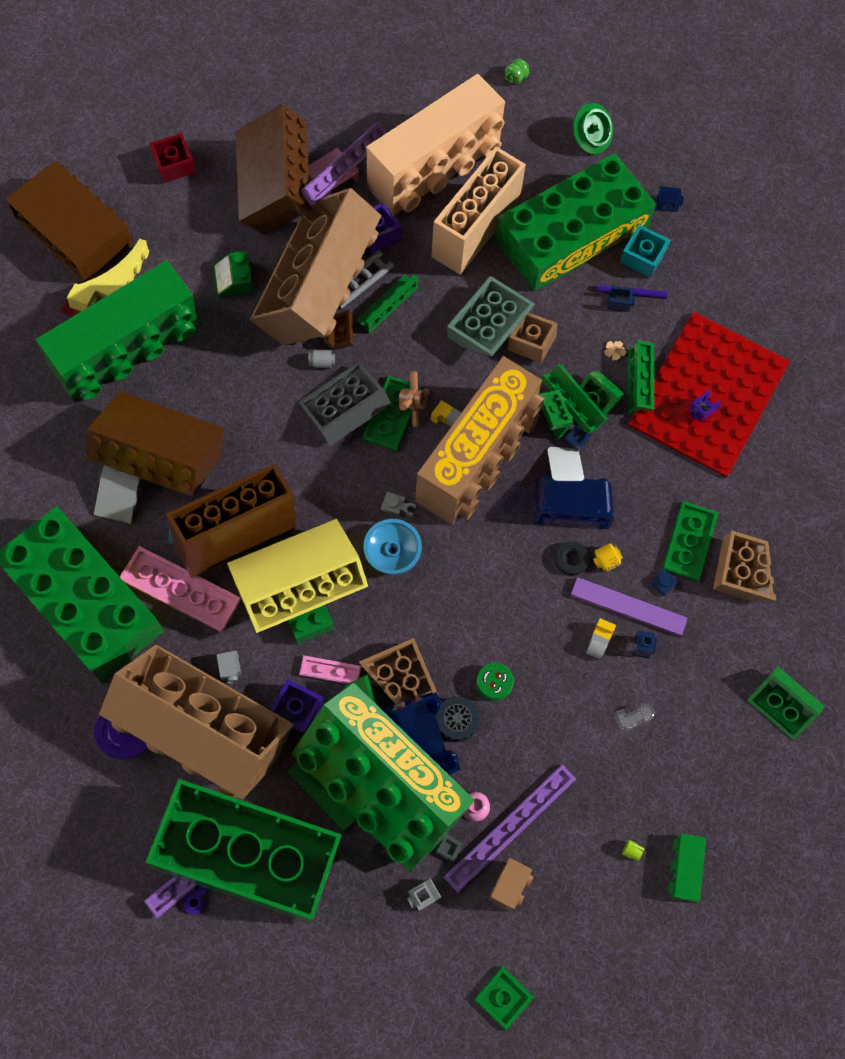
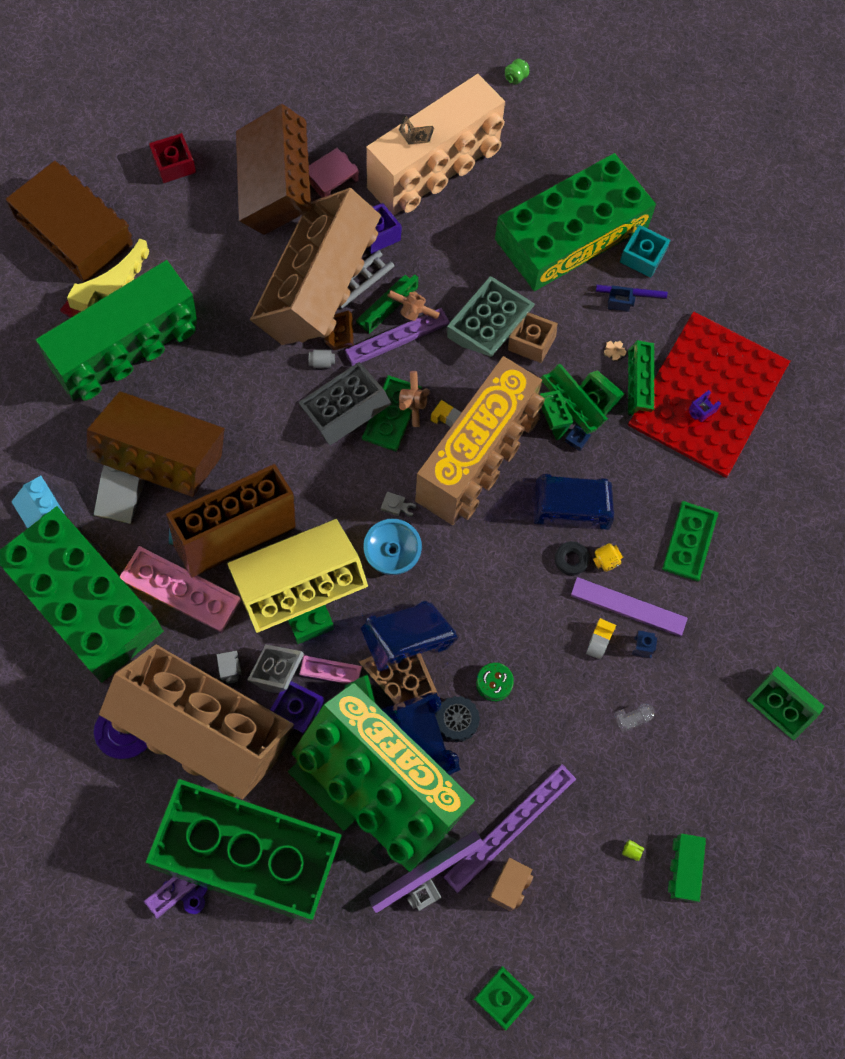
green slope [214,251,253,297] -> none
medium lavender tile [301,122,386,206] -> none
light nougat brick [431,147,526,275] -> none
bright pink piece [464,792,490,822] -> none
white sticker [548,447,584,481] -> none
green piece [573,103,613,154] -> none
dark blue plate [650,569,678,596] -> none
clear blue brick [657,186,684,212] -> none
medium nougat wedge [713,531,776,602] -> none
none -> medium azure slope [12,476,64,528]
none -> light grey slope [248,644,304,693]
none -> medium lavender tile [344,308,450,366]
none -> clear blue windscreen [360,601,458,671]
none -> medium lavender tile [369,830,484,913]
none -> nougat bar [388,290,440,321]
none -> clear smoke bracket [399,116,434,145]

